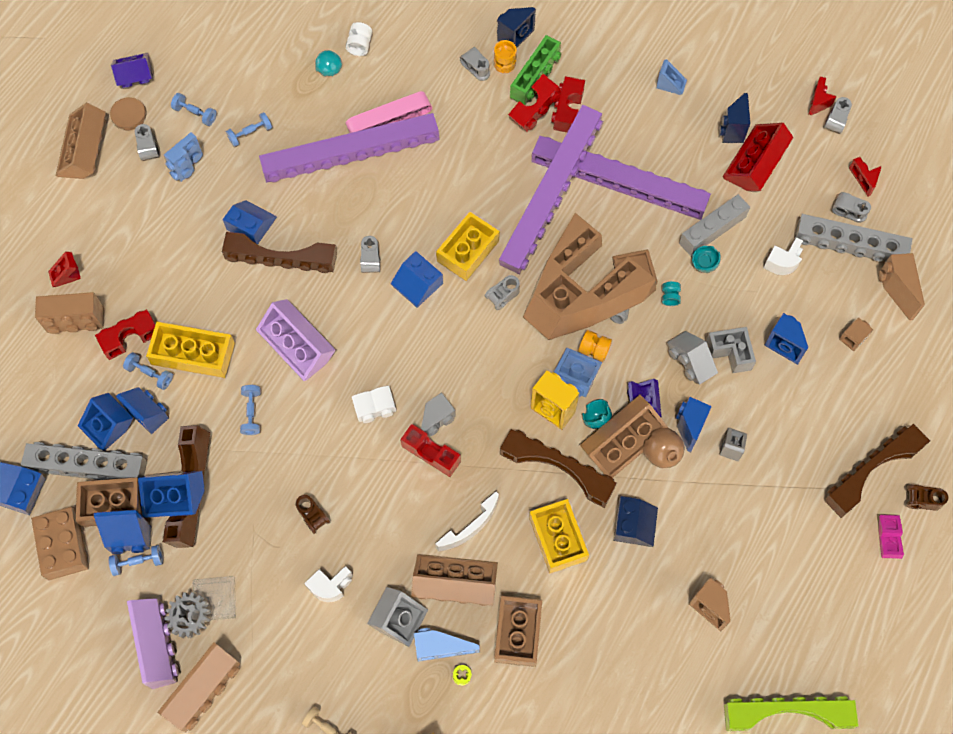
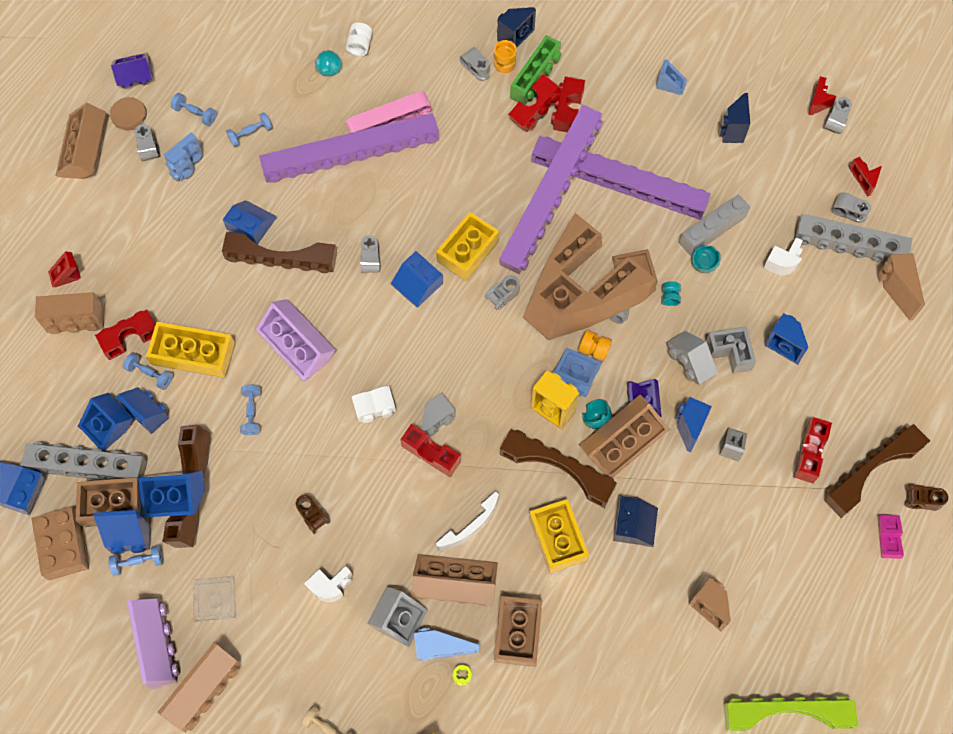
light grey gear [165,592,211,638] -> none
medium nougat cylinder [643,428,685,468] -> none
red slope [722,122,794,191] -> none
medium nougat brick [839,317,873,351] -> none
none -> red arch [794,417,832,483]

